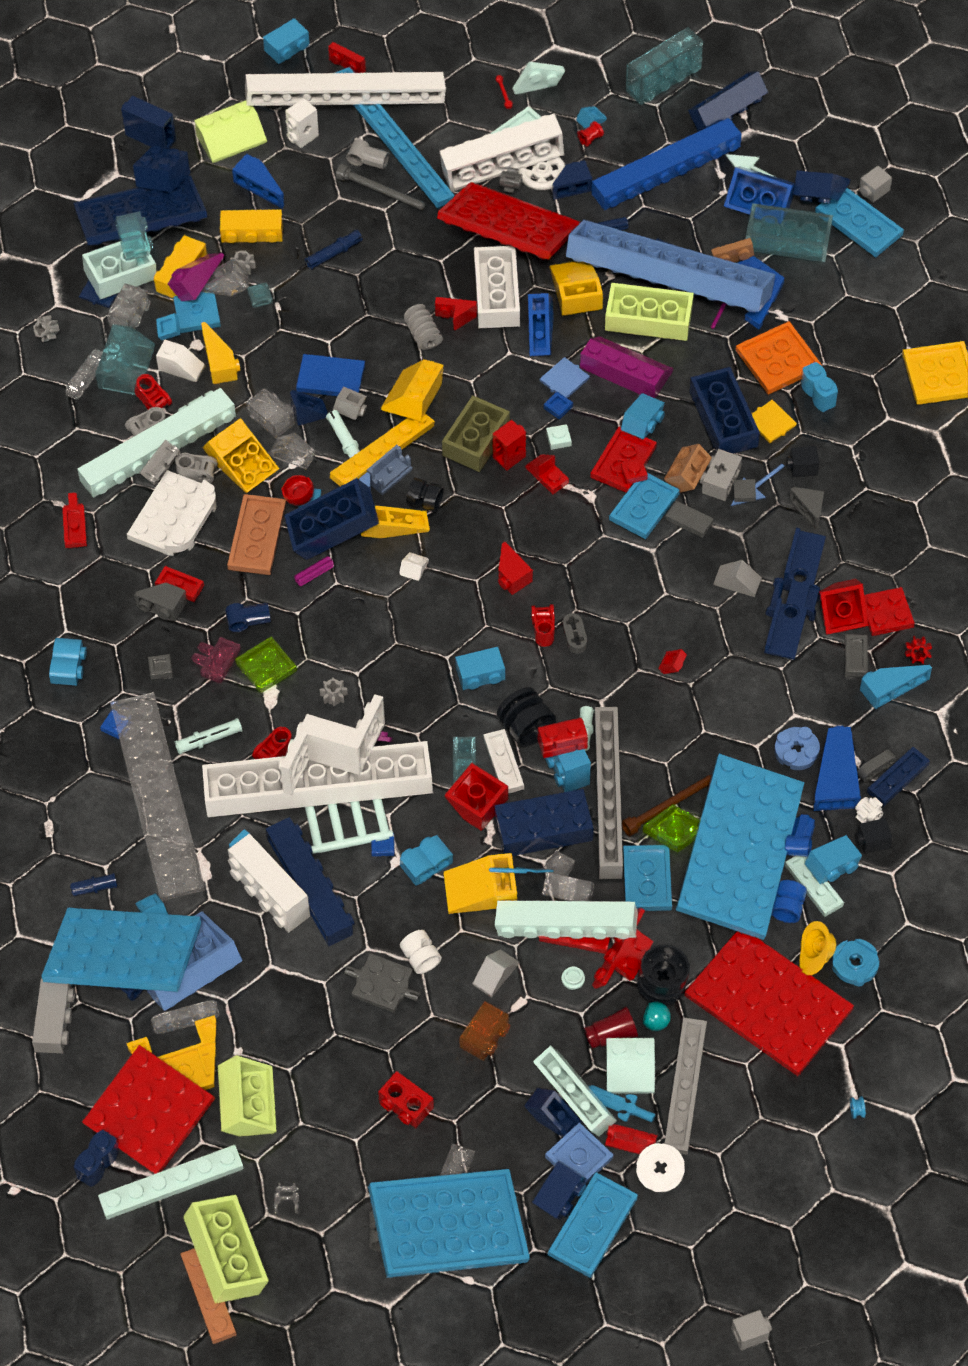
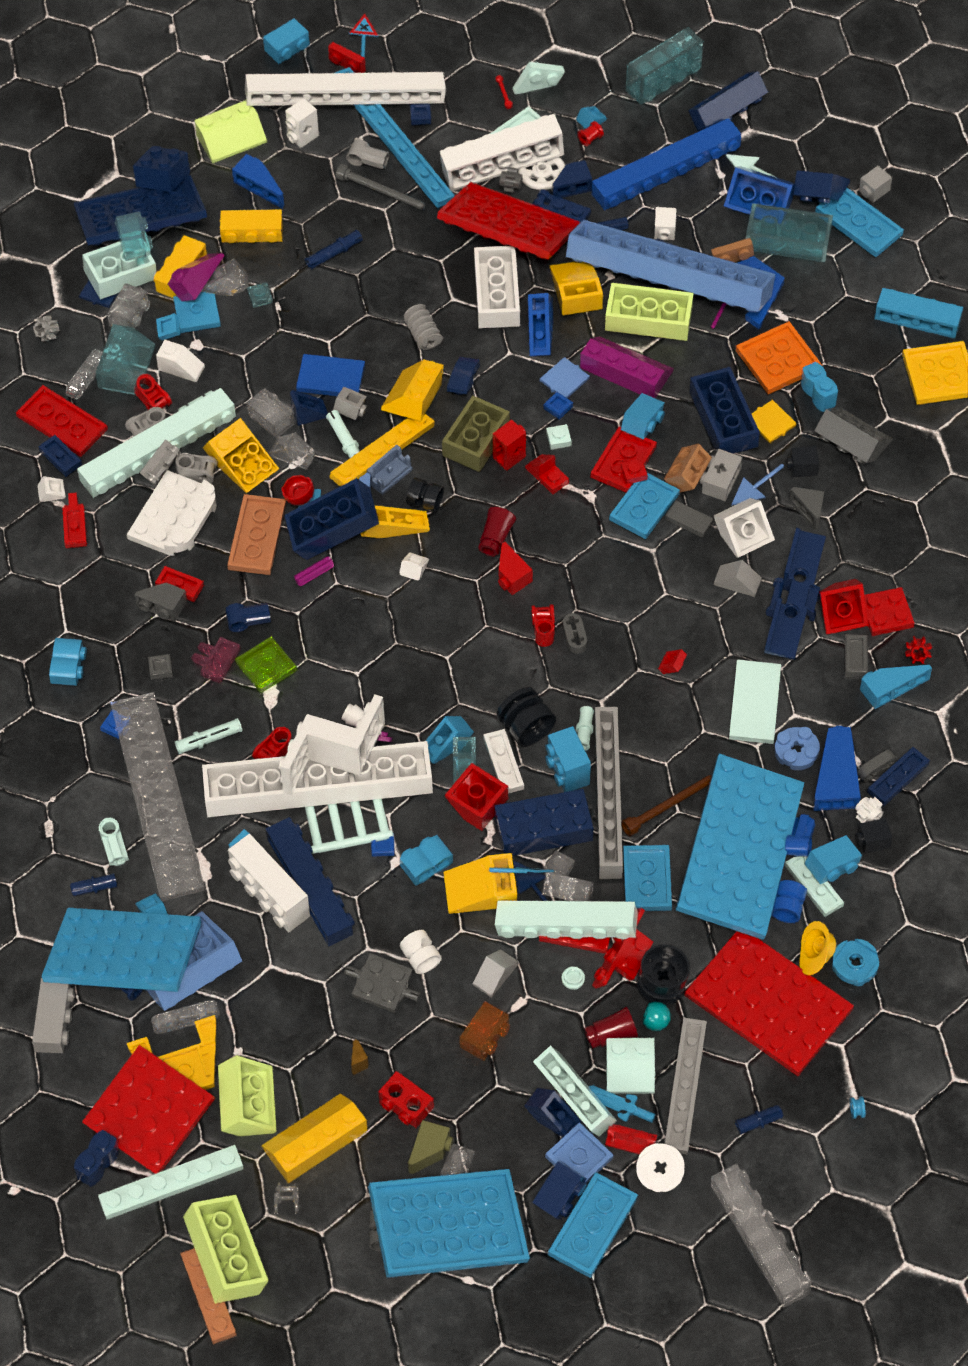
dark blue brick [121,95,176,149] -> none
yellow slope [201,322,240,384] -> none
light grey gear [230,250,256,276] -> none
light grey gear [320,677,348,706] -> none
red slope [435,297,477,331] -> none
dark azure brick [455,647,505,690] -> none
red brick [538,717,588,758] -> none
clear neon green plate [643,804,700,853] -> none
light grey brick [731,1310,772,1351] -> none
dark grey tile [734,479,756,502] -> none
none -> red tile [16,385,108,457]
none -> dark blue plate [38,435,82,477]
none -> white slope [38,476,66,502]
none -> light aqua piece [99,818,129,866]
none -> yellow slope [261,1094,367,1184]
none -> white cone [341,704,364,727]
none -> piece [349,14,378,58]
none -> pearl gold slope [351,1039,369,1075]
none -> olive slope [408,1120,453,1174]
none -> dark blue plate [410,103,431,125]
none -> dark azure slope [426,716,474,764]
none -> dark blue slope [447,357,480,395]
none -> dark red plant [478,507,516,557]
none -> dark blue piece [513,860,548,901]
none -> dark blue plate [532,189,591,223]
none -> white brick [654,207,676,240]
none -> clear brick [710,1164,812,1308]
none -> white slope [714,498,775,558]
none -> light aqua tile [729,660,781,744]
none -> dark blue axle [735,1105,783,1135]
none -> dark grey slope [814,407,893,464]
none -> dark azure brick [875,288,963,339]

